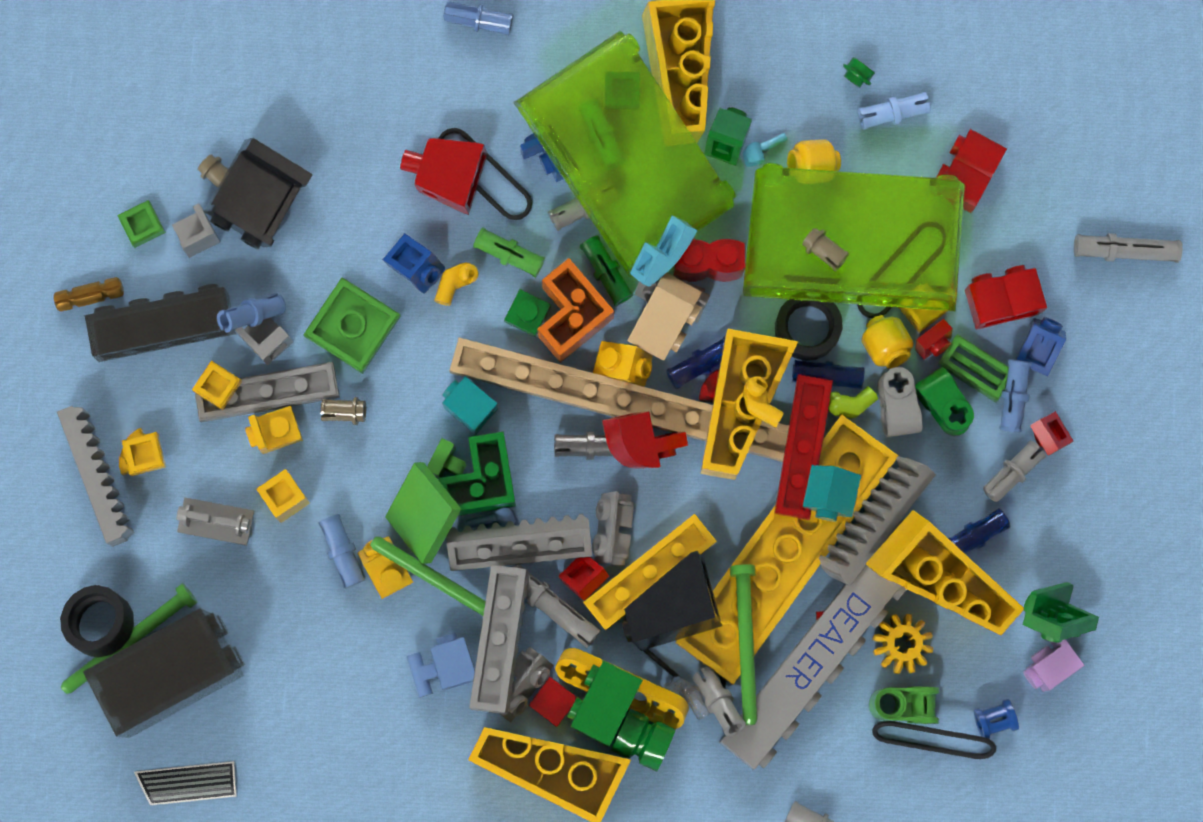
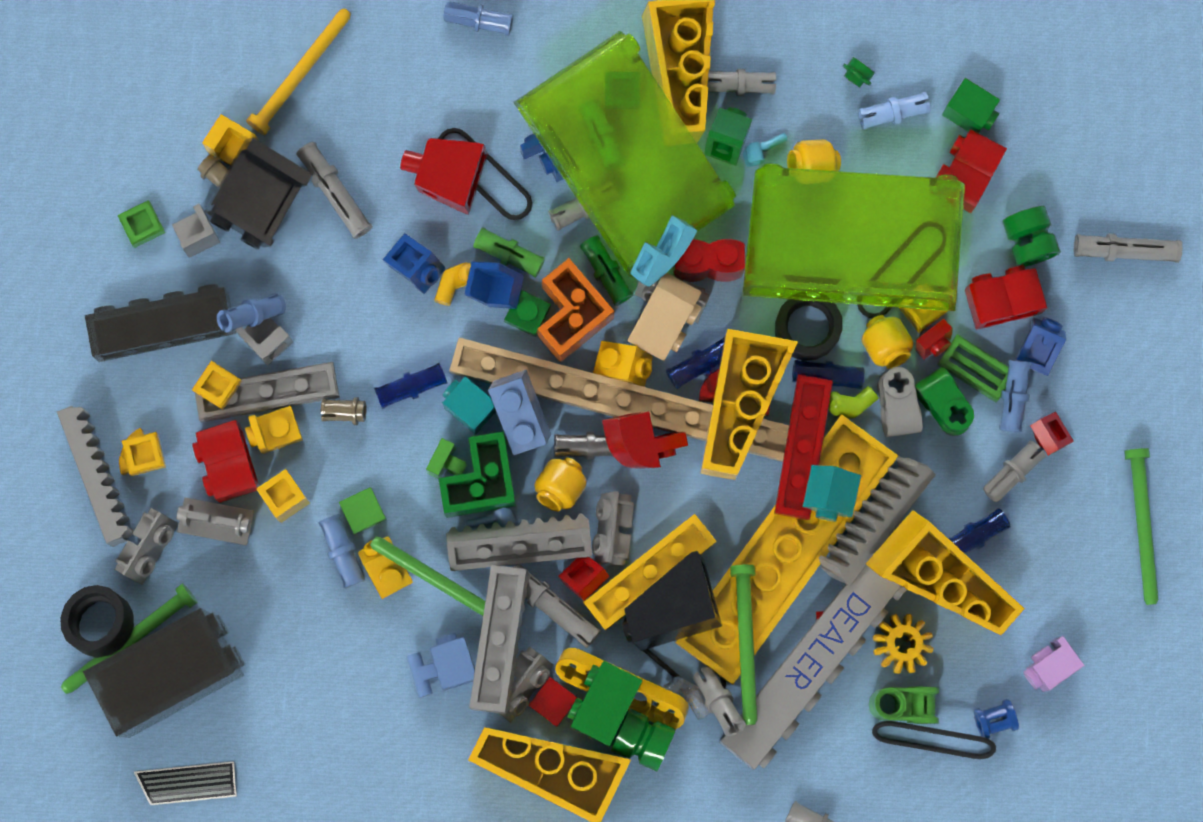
pearl gold axle [53,277,124,312] -> none
bright green tile [303,277,401,374] -> none
bright green tile [385,462,461,564] -> none
yellow arm [743,376,784,428] -> none
dark tan pin [802,228,850,271] -> none
green bracket [1022,582,1099,643] -> none
none -> light grey hinge [114,508,179,585]
none -> red brick [192,420,259,503]
none -> yellow panel [202,114,259,165]
none -> yellow bar [246,8,351,136]
none -> light grey pin [296,142,373,239]
none -> bright green tile [339,487,387,535]
none -> clear blue pin [374,362,448,409]
none -> blue panel [465,262,524,309]
none -> medium blue brick [488,370,551,455]
none -> yellow head [534,457,587,512]
none -> light grey pin [707,69,776,96]
none -> green brick [942,78,1000,133]
none -> green wheel [1002,206,1061,267]
none -> bright green bar [1124,448,1159,605]

